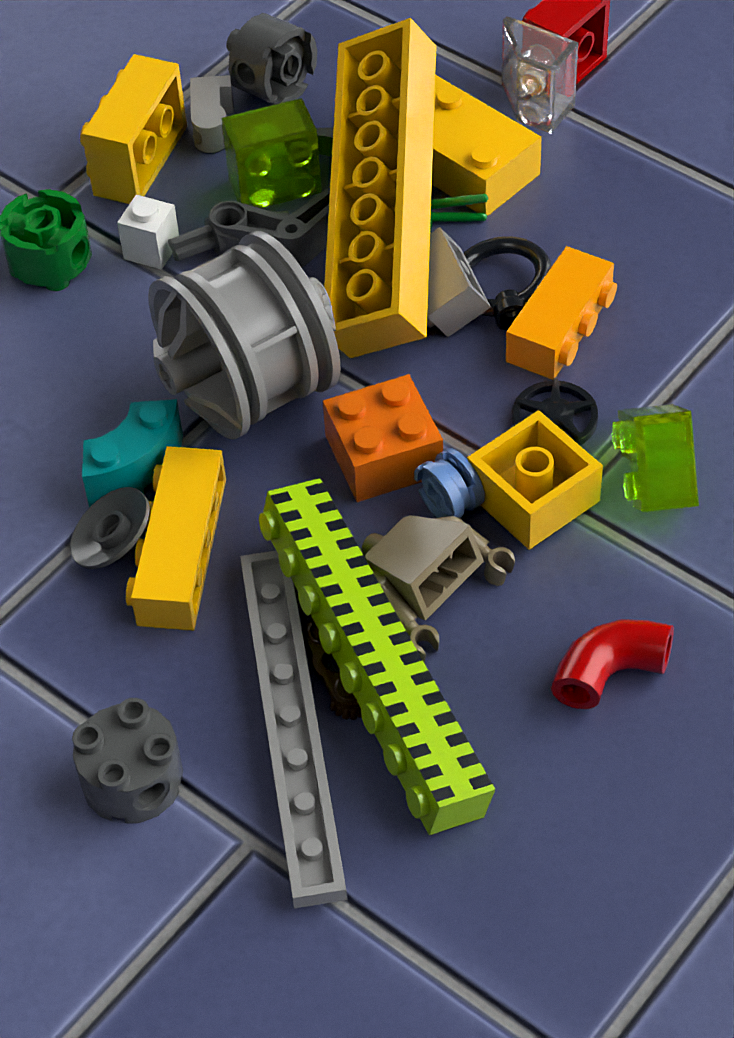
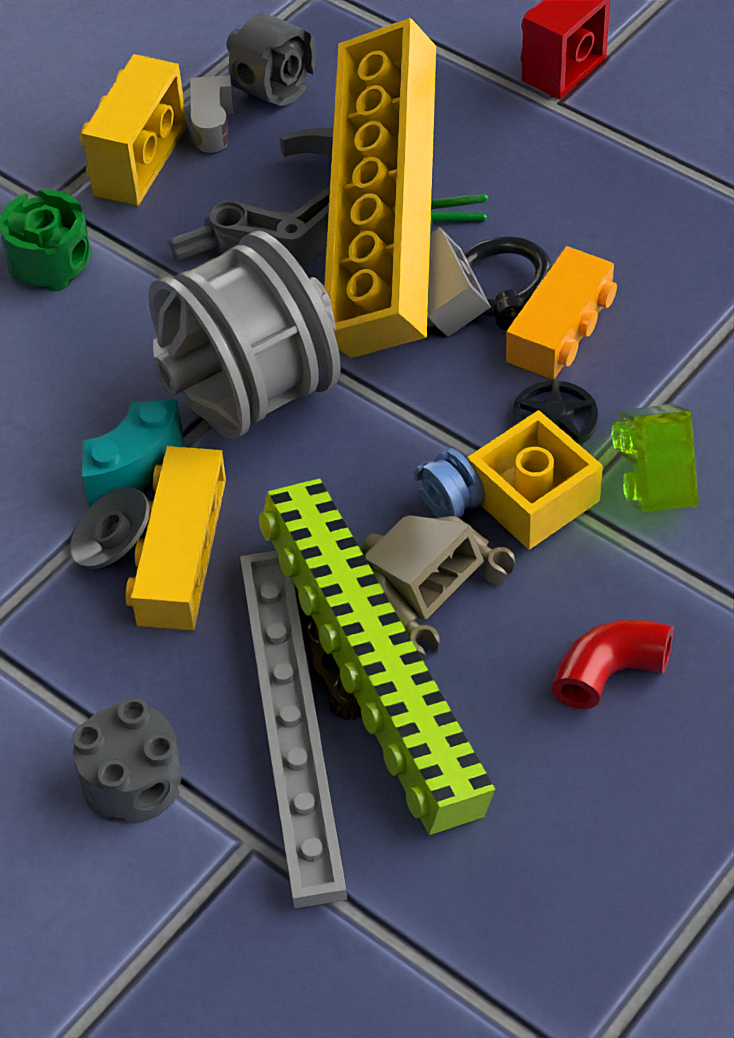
white brick [117,195,179,270] -> none
clear neon green brick [221,98,322,208] -> none
orange brick [323,374,443,502] -> none
yellow brick [432,75,542,216] -> none
clear slope [502,16,578,134] -> none

